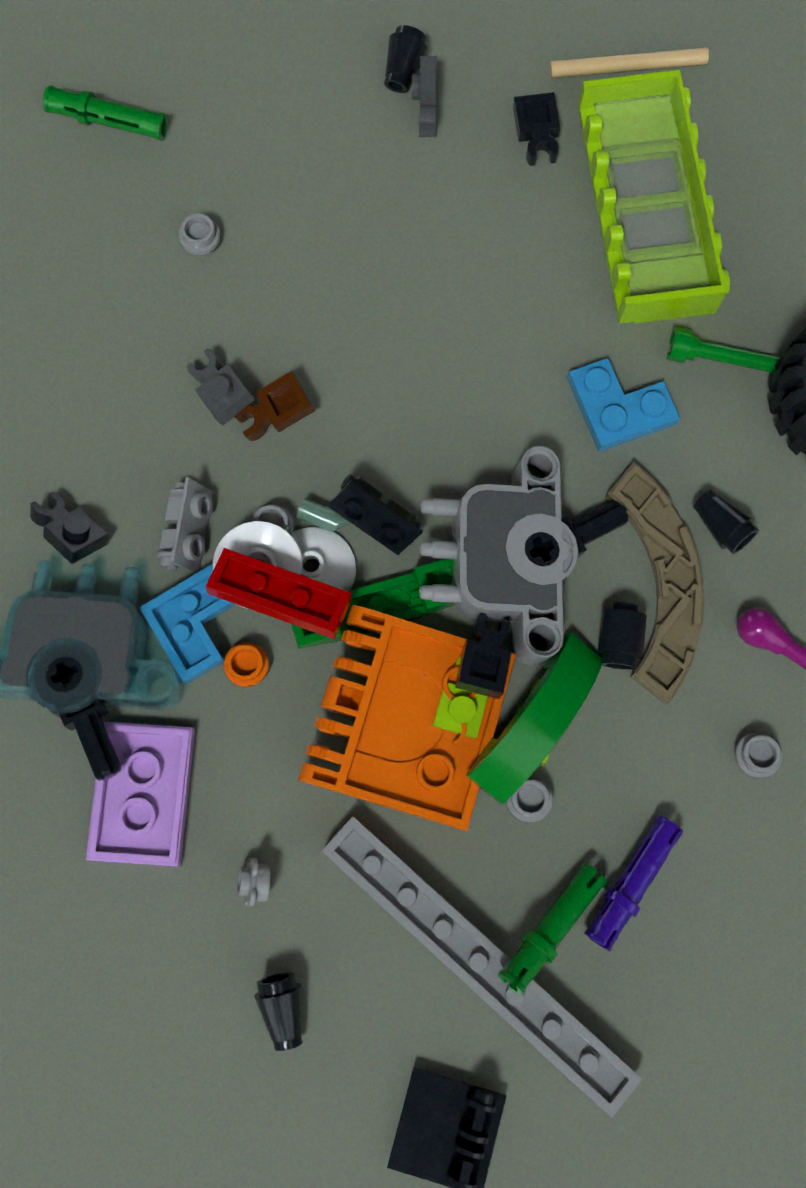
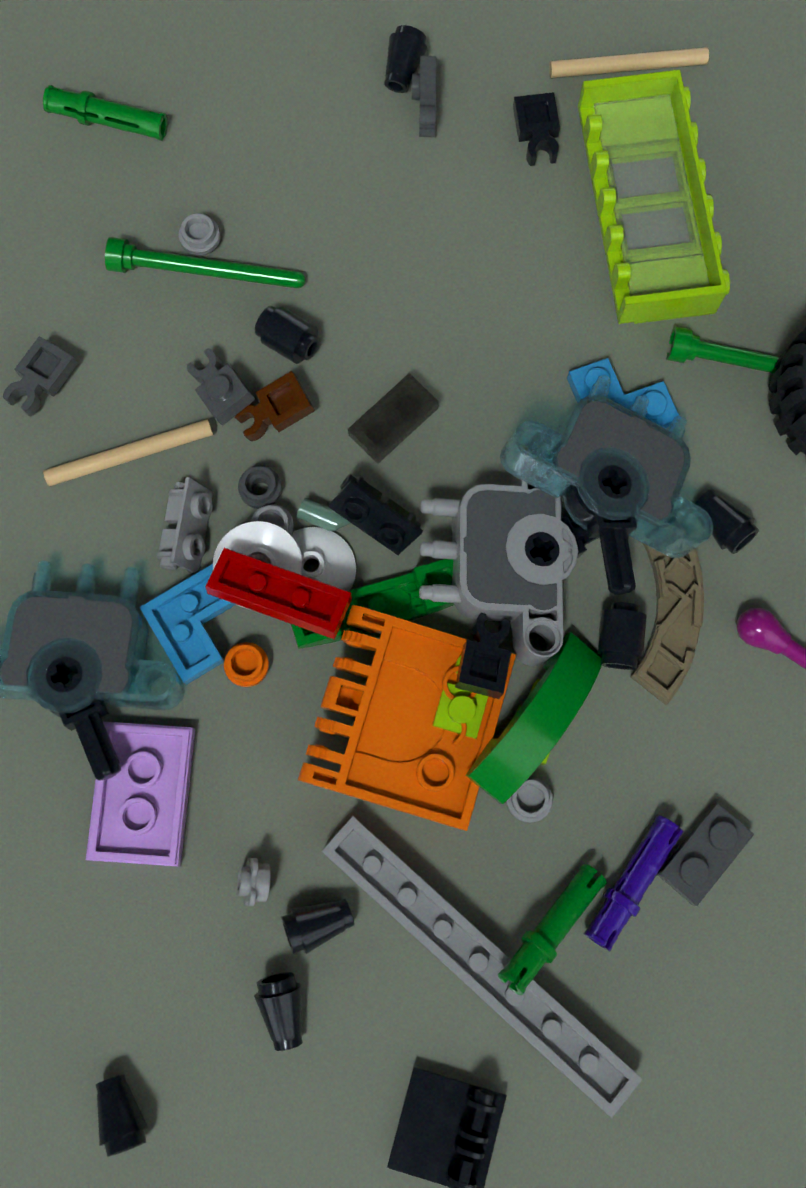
black plate [30,492,108,564] -> none
light grey plate [735,732,782,778] -> none
none -> dark grey plate [3,336,78,416]
none -> tan bar [43,419,213,487]
none -> black cone [96,1074,148,1157]
none -> green piece [105,237,306,288]
none -> dark grey plate [238,466,282,509]
none -> black brick [255,306,320,364]
none -> black cone [281,899,354,954]
none -> clear smoke plate [348,373,439,464]
none -> piece [500,375,713,595]
none -> dark grey plate [657,803,754,906]

